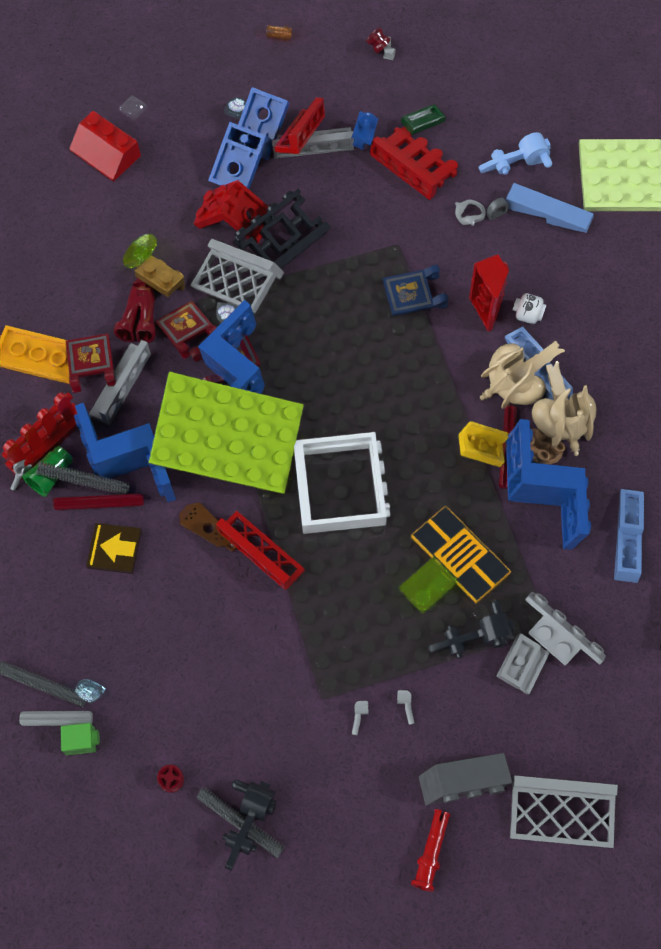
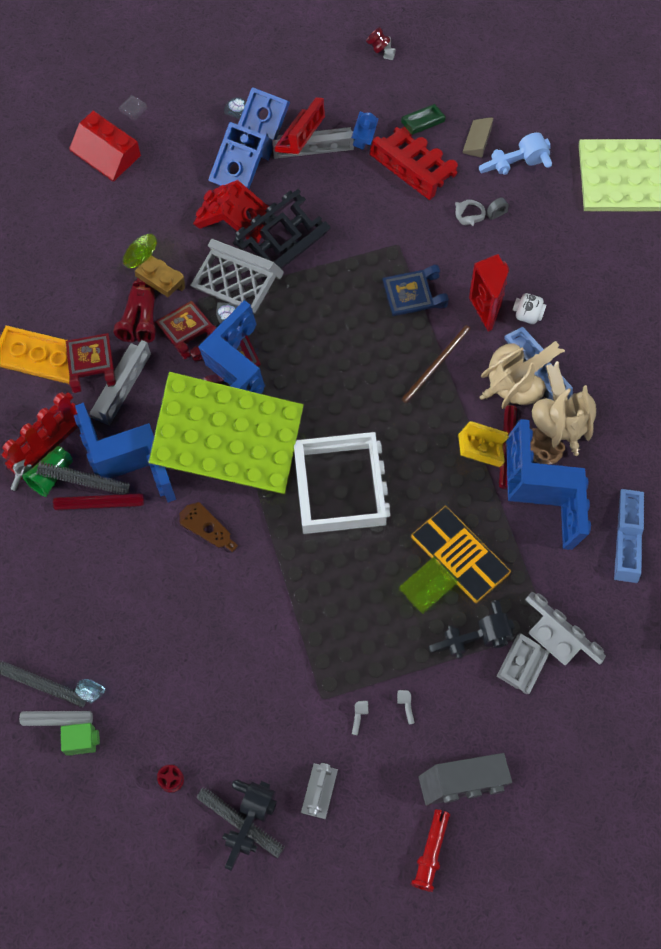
dark brown tile [86,523,142,574] -> none
red fence [215,511,305,591] -> none
clear orange pin [266,25,292,41] -> none
medium blue slope [506,183,594,233] -> none
light grey fence [510,776,618,848] -> none
none -> light grey hinge [301,763,338,819]
none -> reddish brown axle [402,325,470,403]
none -> dark tan slope [463,118,494,158]

